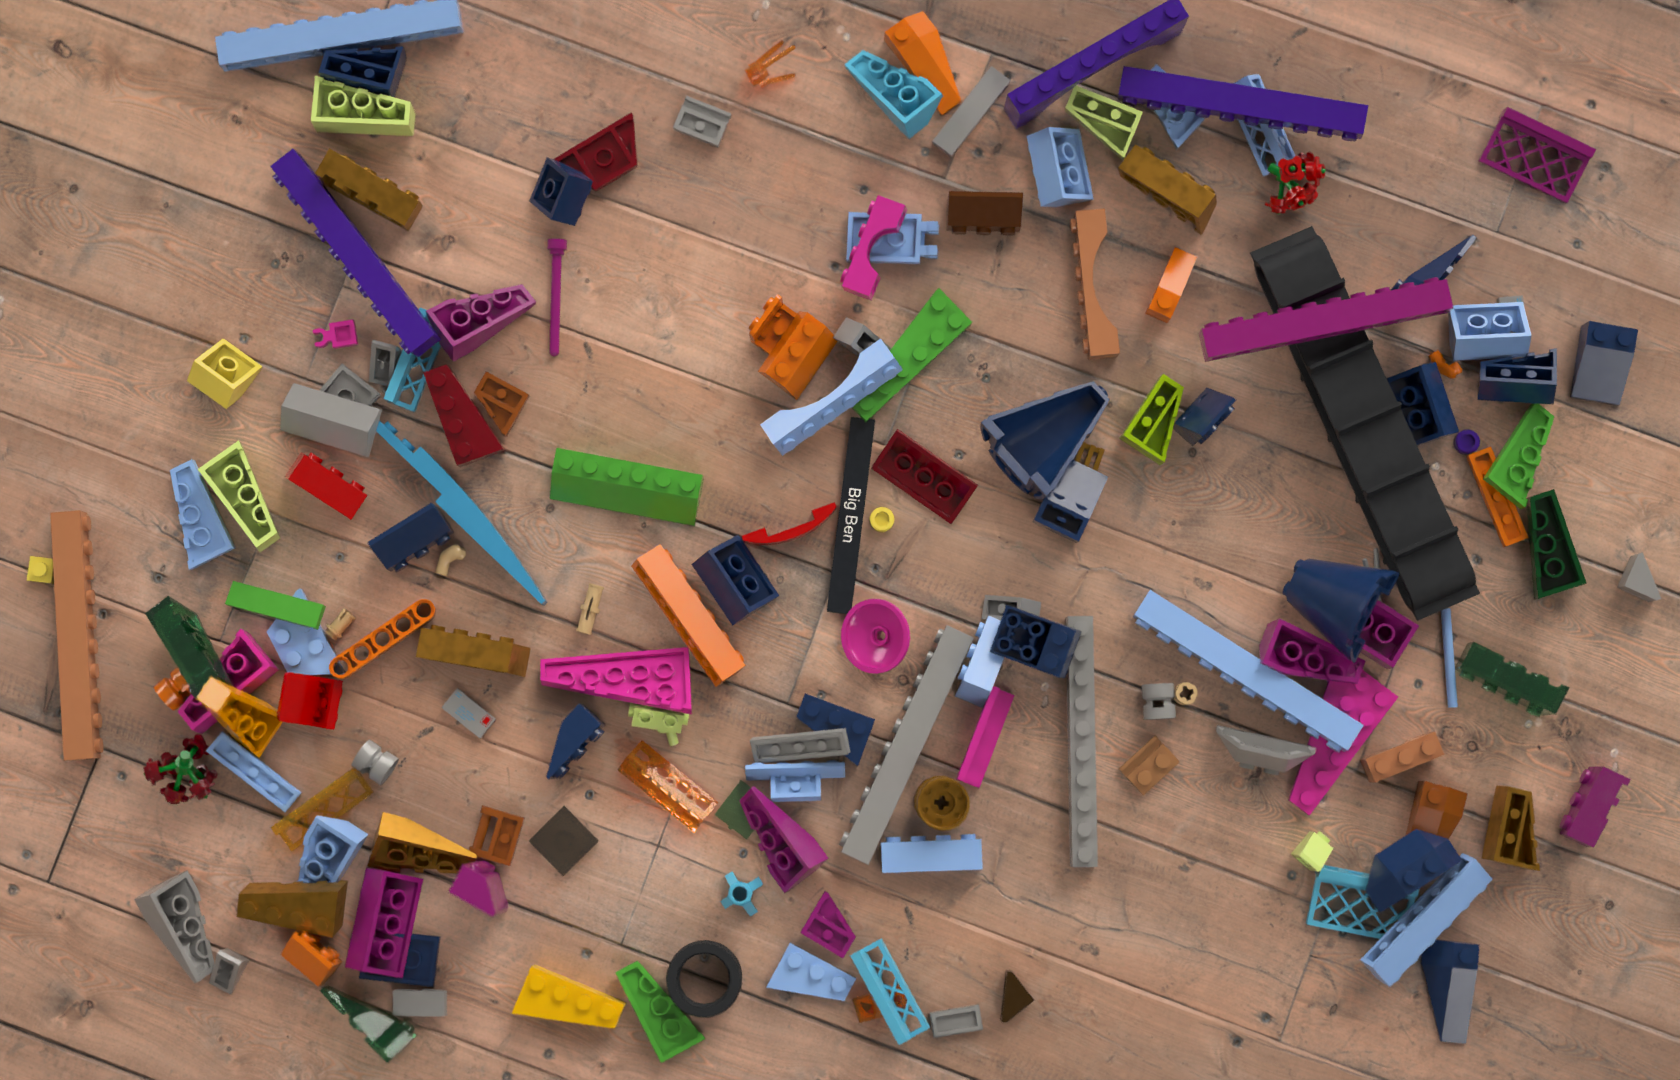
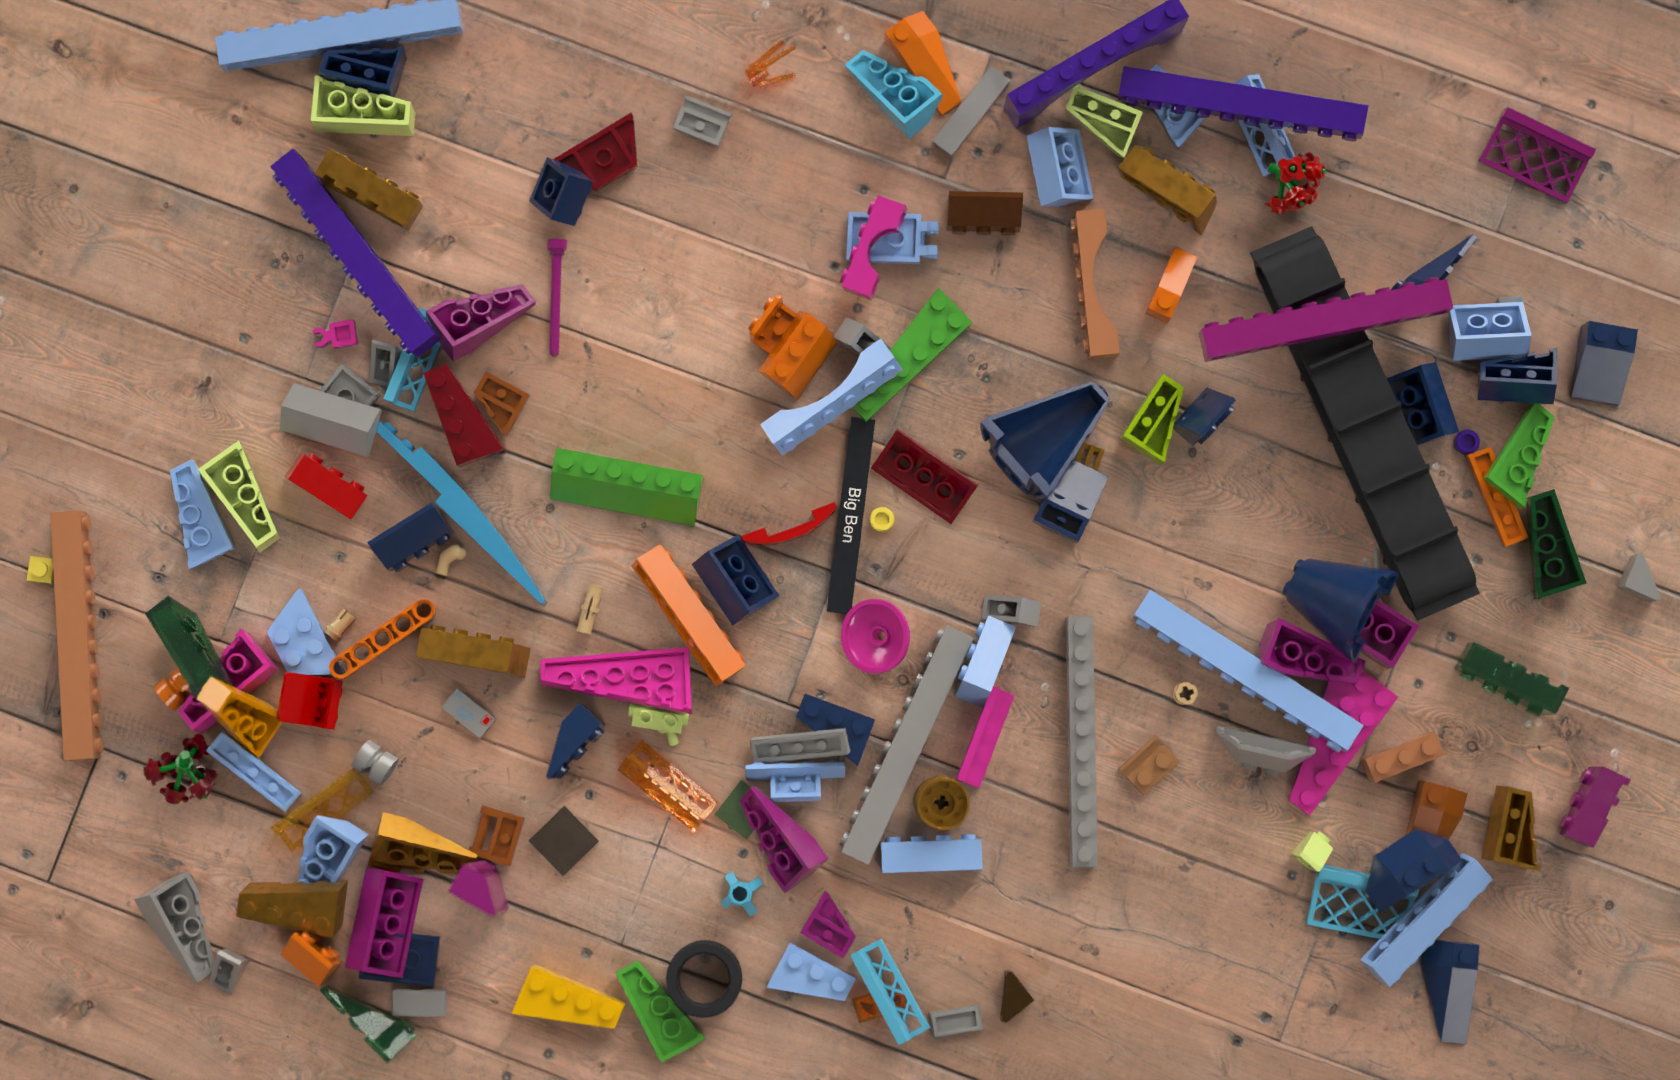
light yellow slope [187,339,262,409] -> none
bright green tile [225,581,326,630] -> none
dark blue slope [990,605,1082,678] -> none
light grey wheel [1142,683,1176,720] -> none
orange arm [1428,349,1462,379] -> none
light blue bar [1441,608,1458,708] -> none

